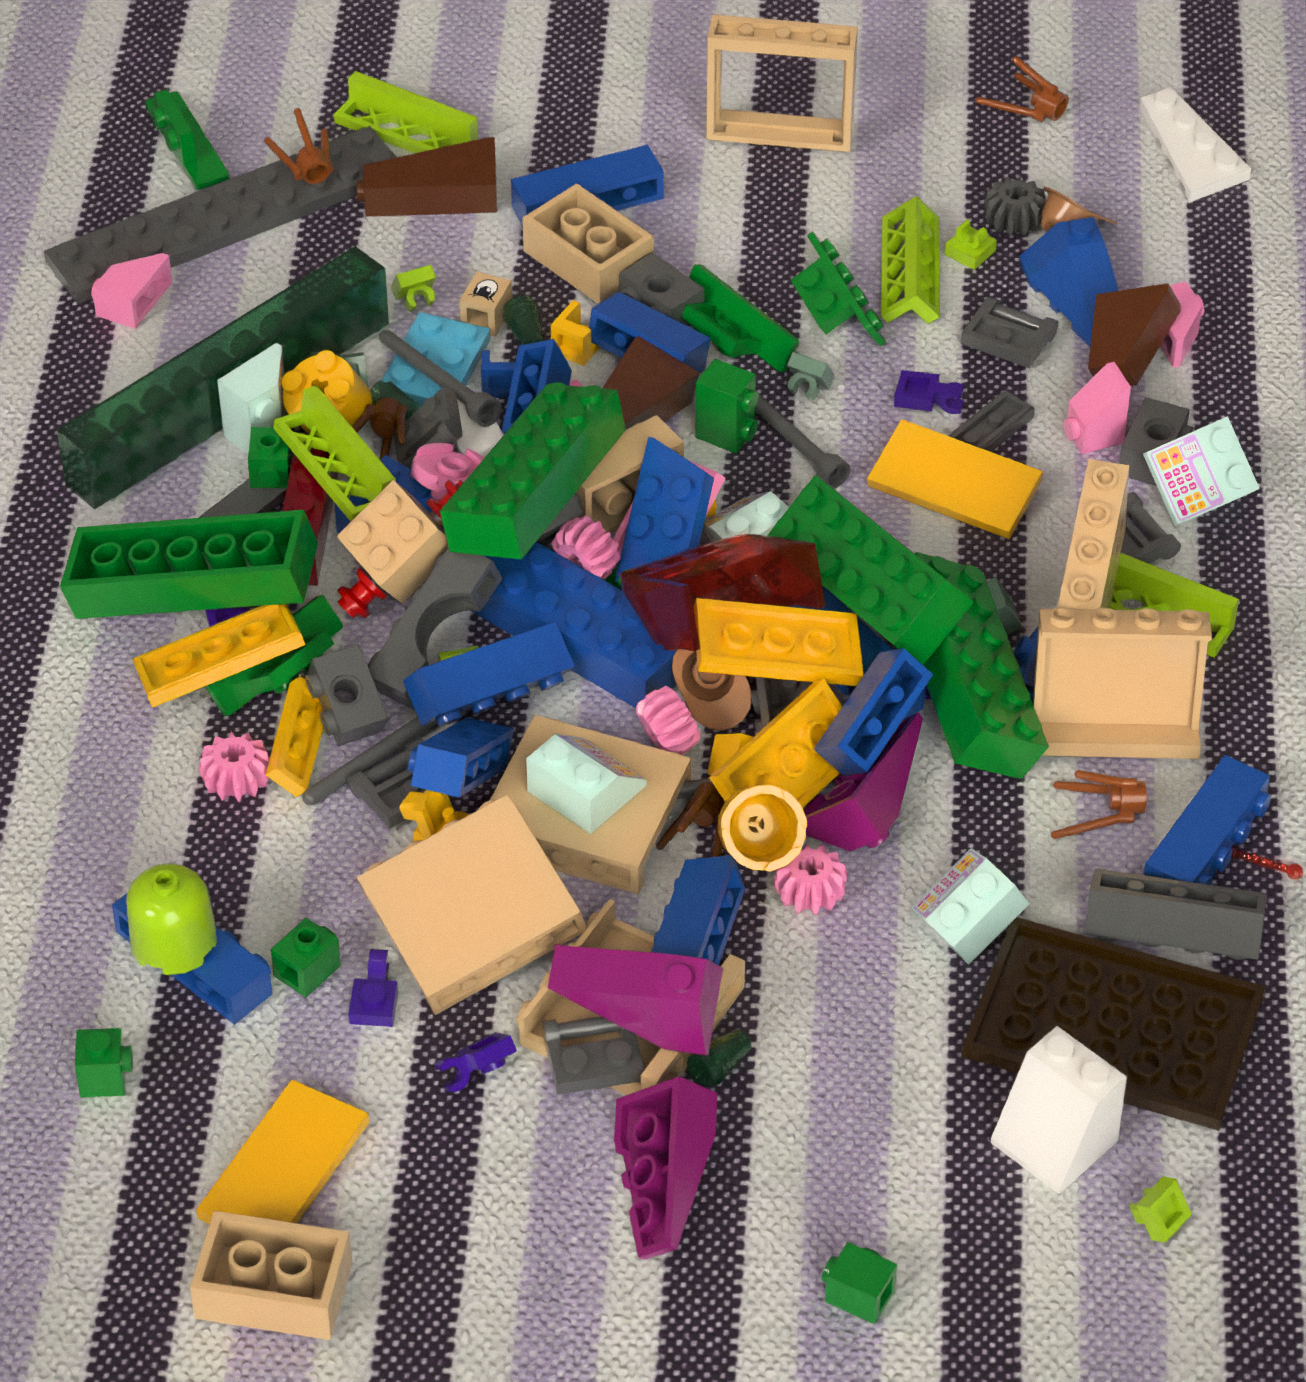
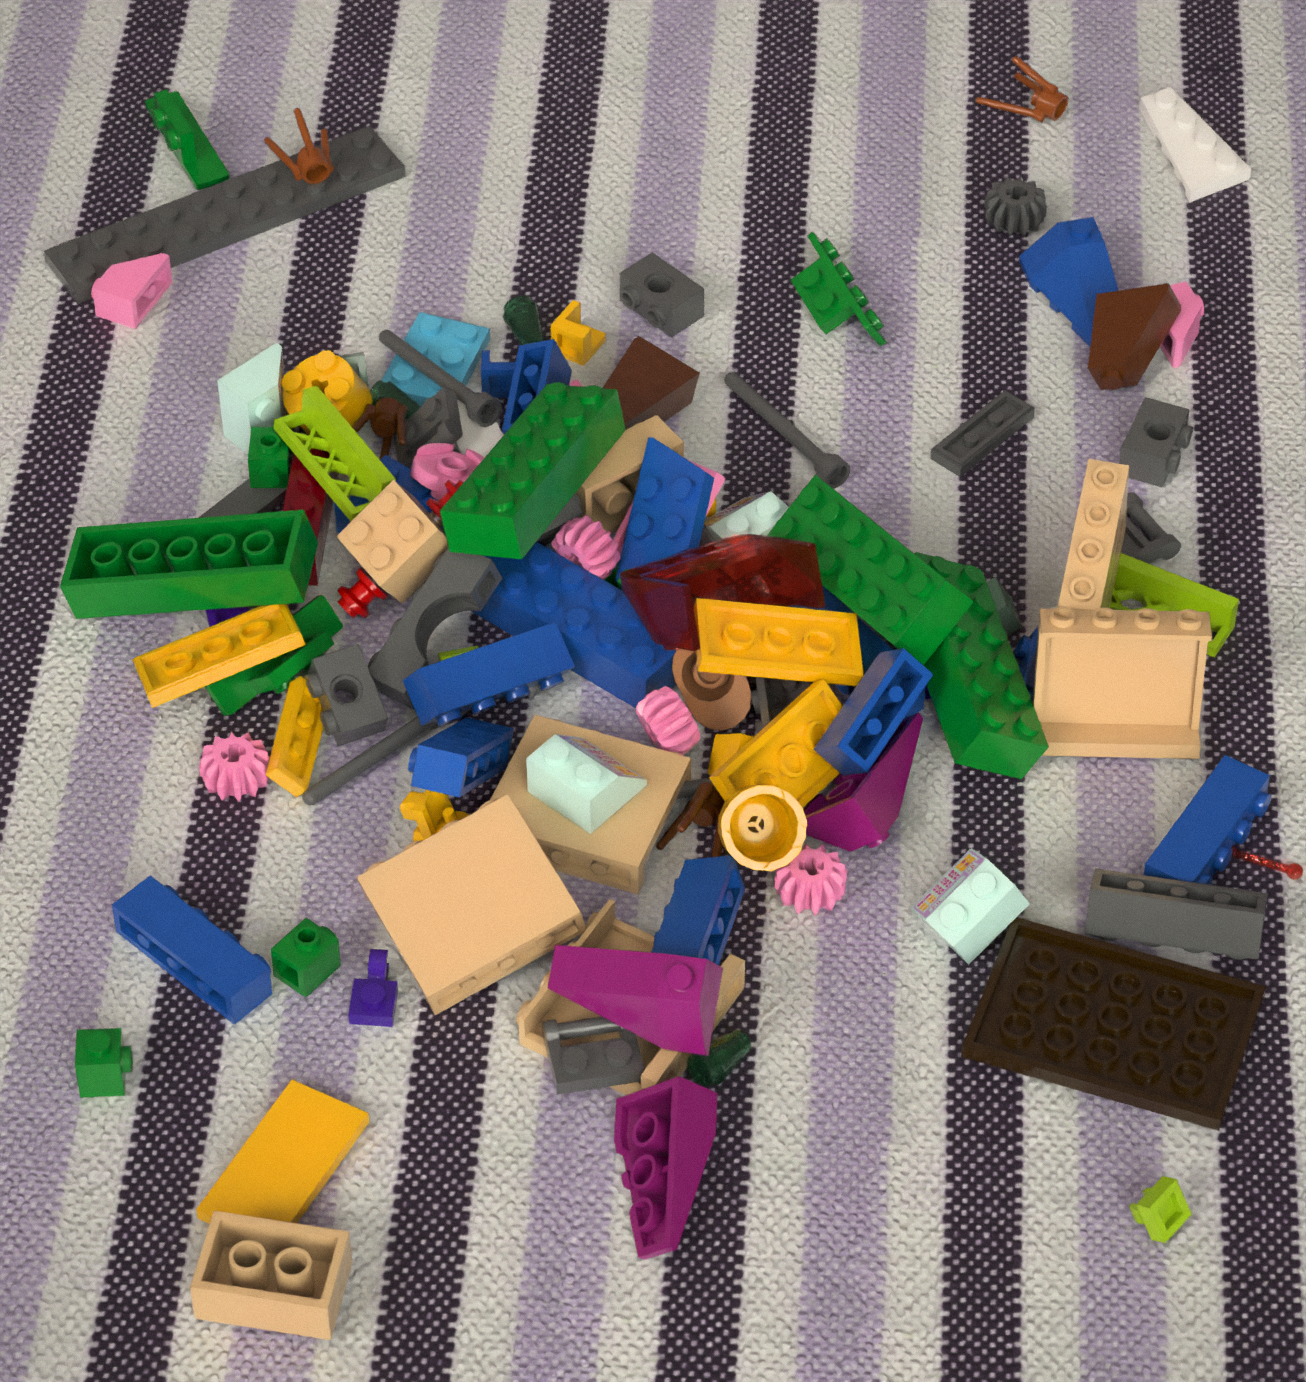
clear green brick [57,246,389,509] -> none
lime cylinder [126,863,217,975] -> none
lime fence [334,71,478,153] -> none
dark grey plate [347,739,450,829] -> none
reddish brown slope [357,137,497,217] -> none
lime tile [391,264,436,312] -> none
dark purple plate [435,1032,517,1092] -> none
tan brick [459,272,513,337] -> none
blue brick [511,144,664,226] -> none
tan brick [523,183,654,304] -> none
blue brick [589,291,710,373] -> none
green bracket [681,264,799,372] -> none
green brick [695,359,759,454] -> none
tan window [706,14,858,152] -> none
sand green tile [787,352,835,401] -> none
green brick [822,1242,897,1324] -> none
yellow tile [867,419,1043,539] -> none
lime fence [881,196,940,324] -> none
dark purple plate [894,370,964,414] -> none
lime tile [944,219,997,270] -> none
dark grey plate [961,296,1058,368] -> none
white slope [991,1026,1127,1194] -> none
medium nougat piece [1041,186,1118,232] -> none
dark orange plant [1051,770,1147,839] -> none
bright pink slope [1063,362,1131,454] -> none
light aqua slope [1143,416,1260,526] -> none

